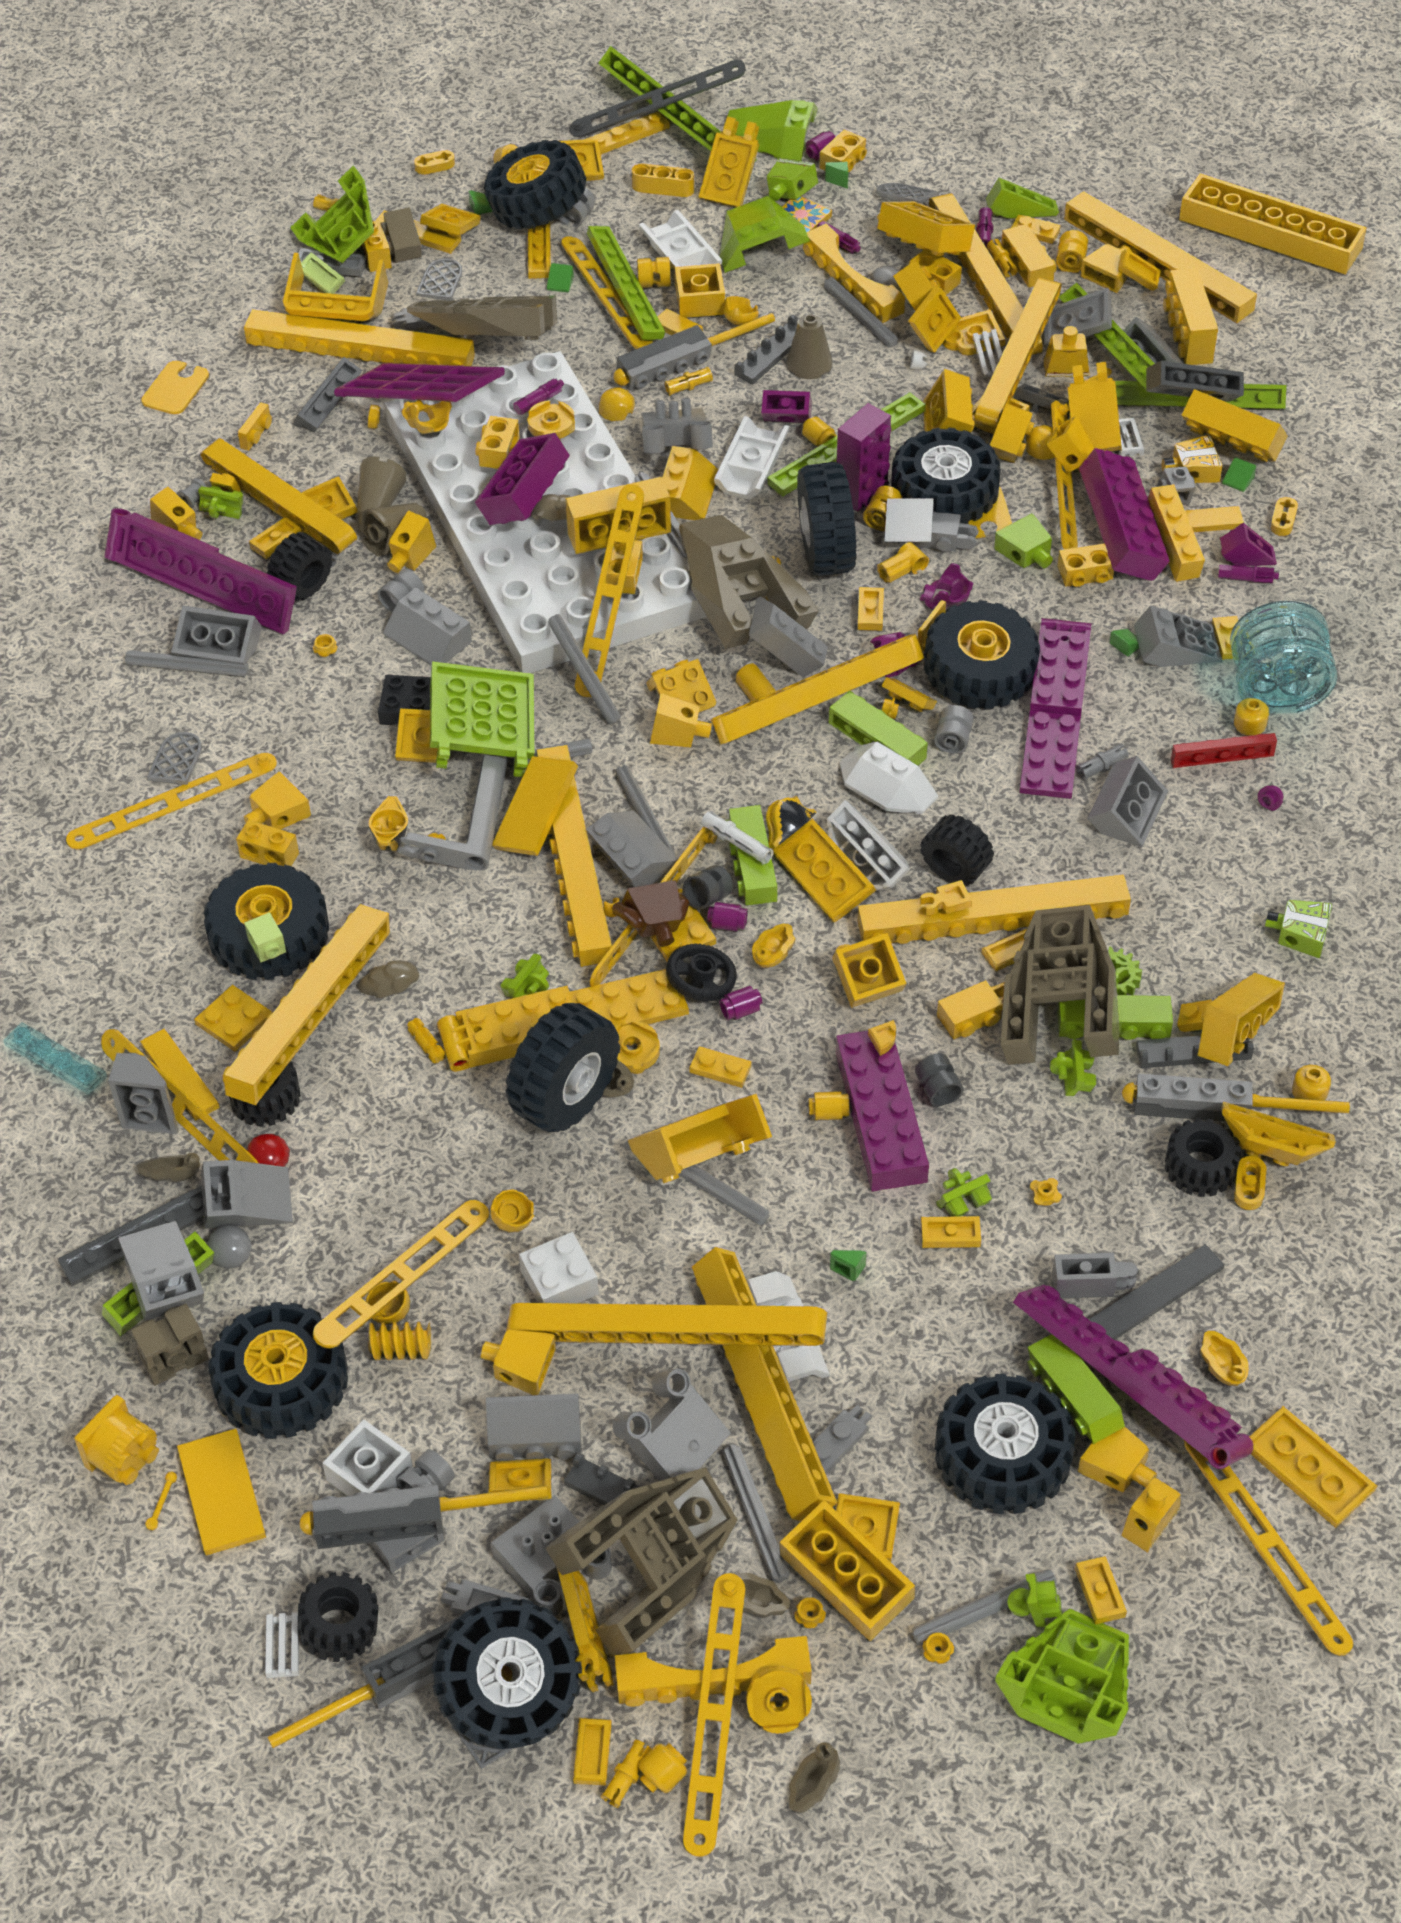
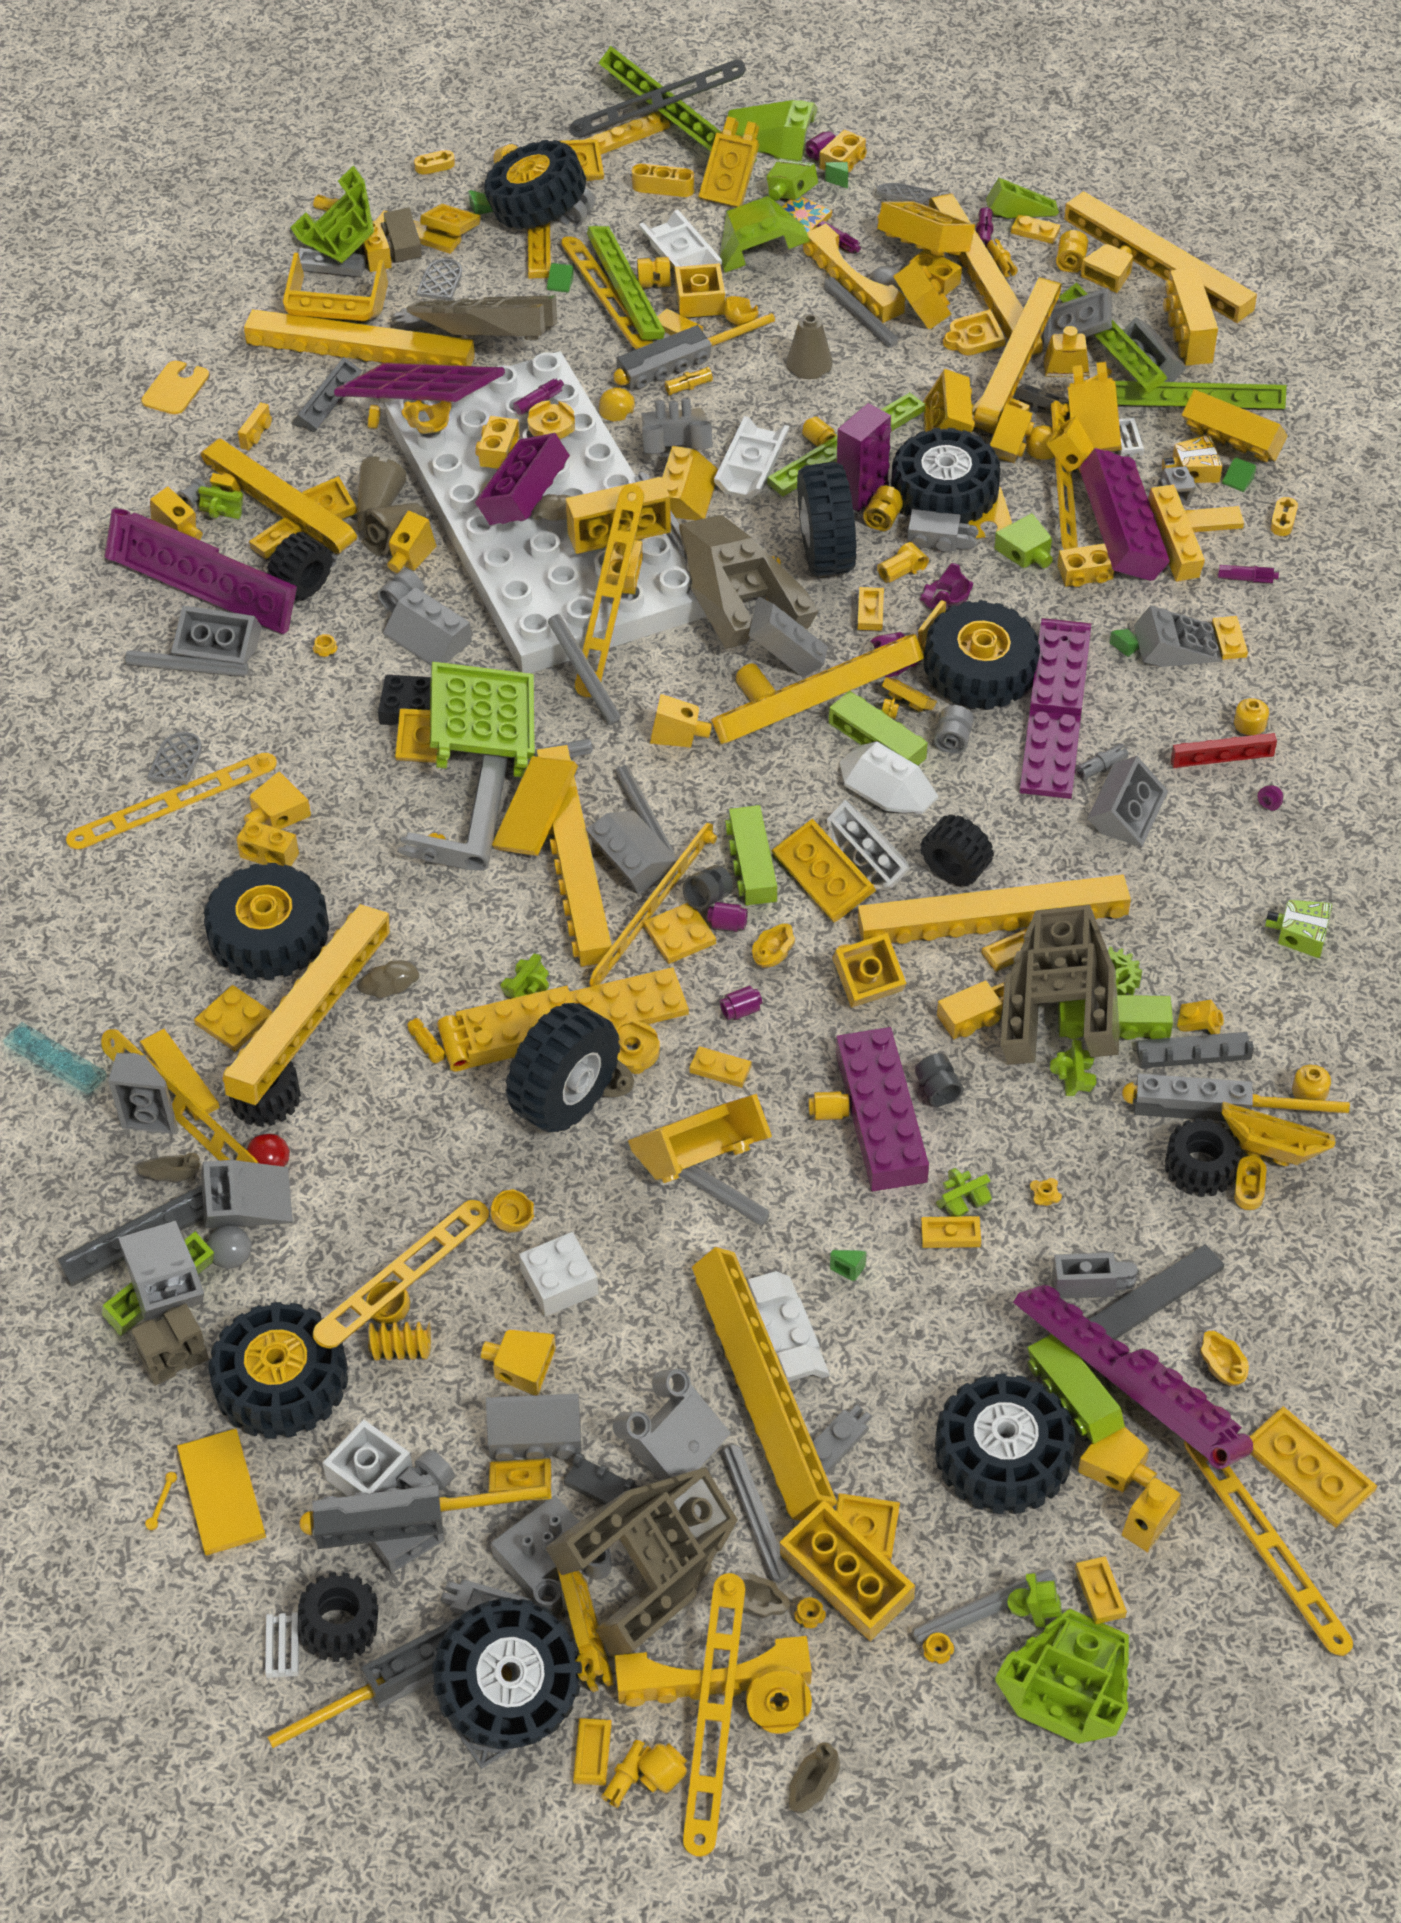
yellow piece [74,1395,159,1485] -> none
yellowish green brick [244,912,286,962] -> none
yellowish green tile [301,252,345,294] -> none
yellow hat [369,796,408,851] -> none
yellow beam [506,1303,827,1346] -> none
reddish brown torso [604,880,689,947] -> none
yellow bracket [646,659,716,713] -> none
black wheel [666,943,737,1002] -> none
white pin [701,811,774,865] -> none
dark grey hinge [734,315,798,385] -> none
magenta brick [761,390,812,423] -> none
hat [766,796,817,849] -> none
yellow tile [868,1020,896,1056] -> none
white sticker [885,499,933,542] -> none
yellow plate [908,286,961,353] -> none
white hinge [910,350,928,370] -> none
yellow plate [920,880,972,915] -> none
white tile [973,329,1002,378] -> none
yellow brick [1001,224,1057,288] -> none
yellow tile [1118,249,1161,291] -> none
dark grey brick [1146,361,1244,402] -> none
yellow brick [1179,173,1367,275] -> none
yellow wedge [1197,973,1285,1066] -> none
magenta slope [1220,522,1277,566] -> none
clear light blue wheel [1230,601,1337,713] -> none

